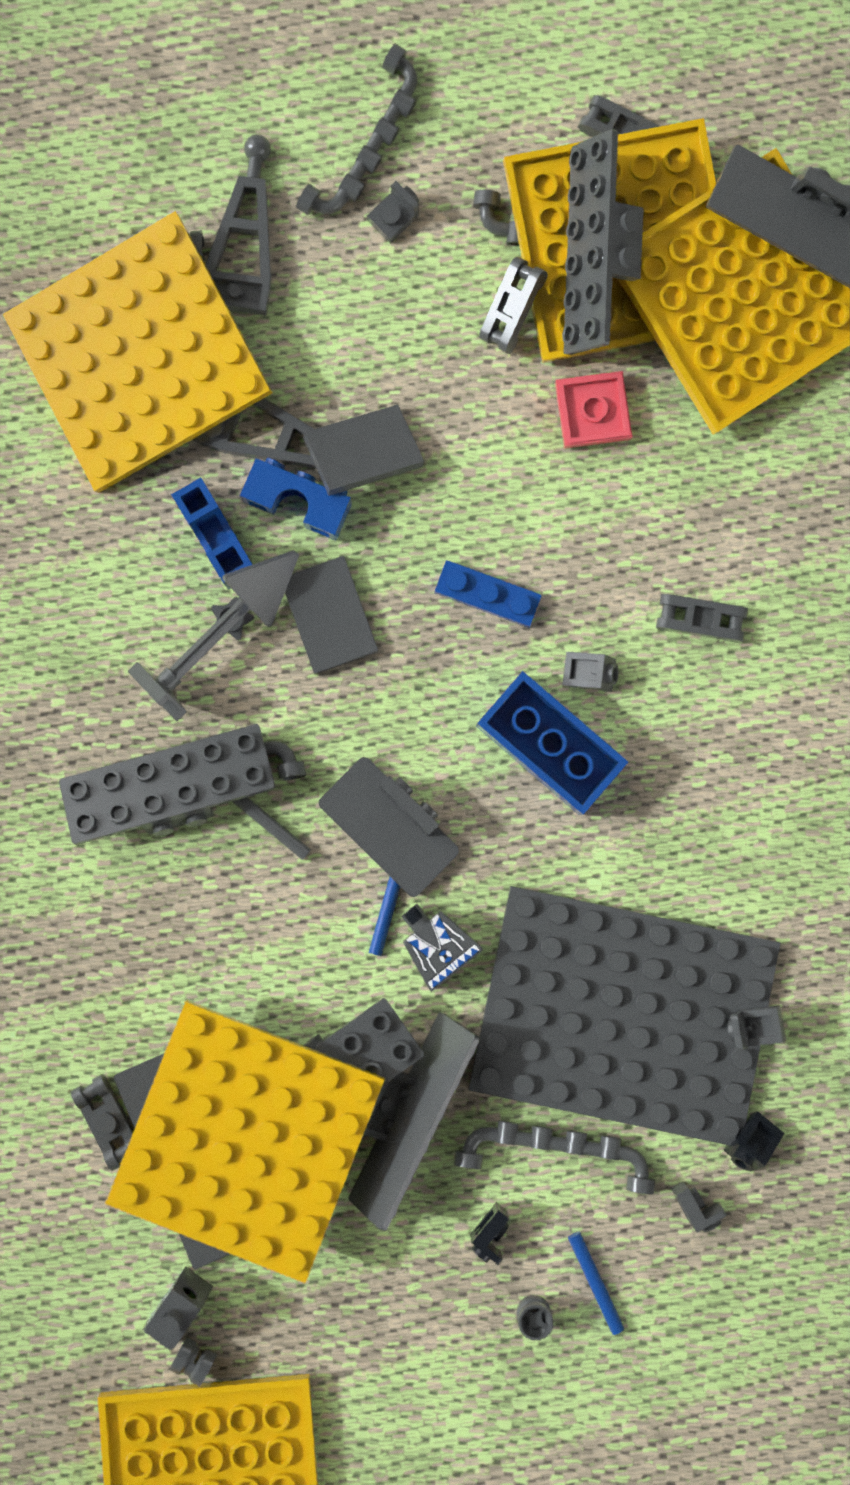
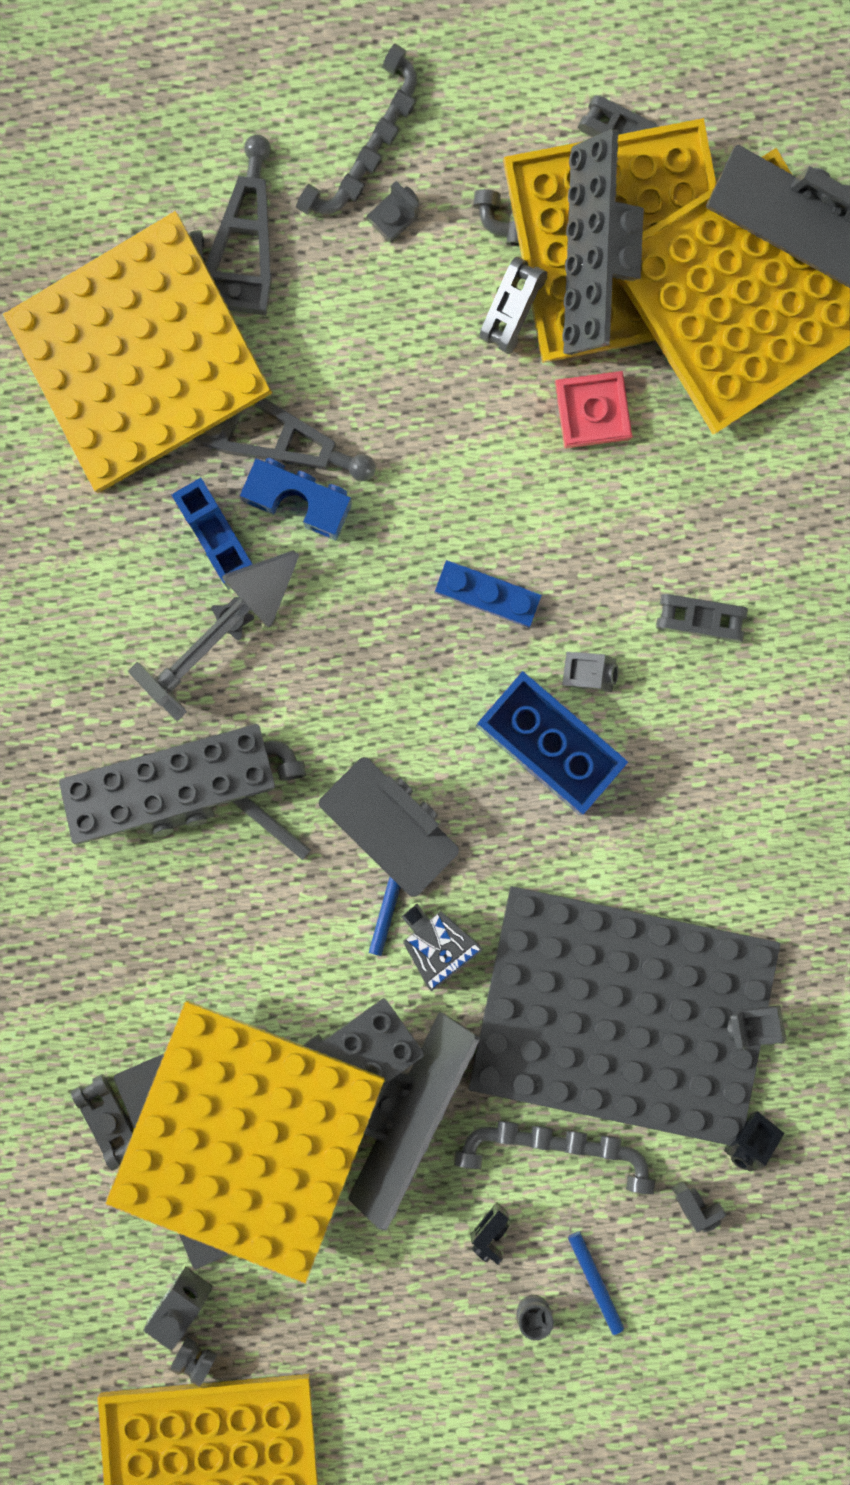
dark grey tile [285,555,379,675] -> none
dark grey tile [303,405,424,496] -> none

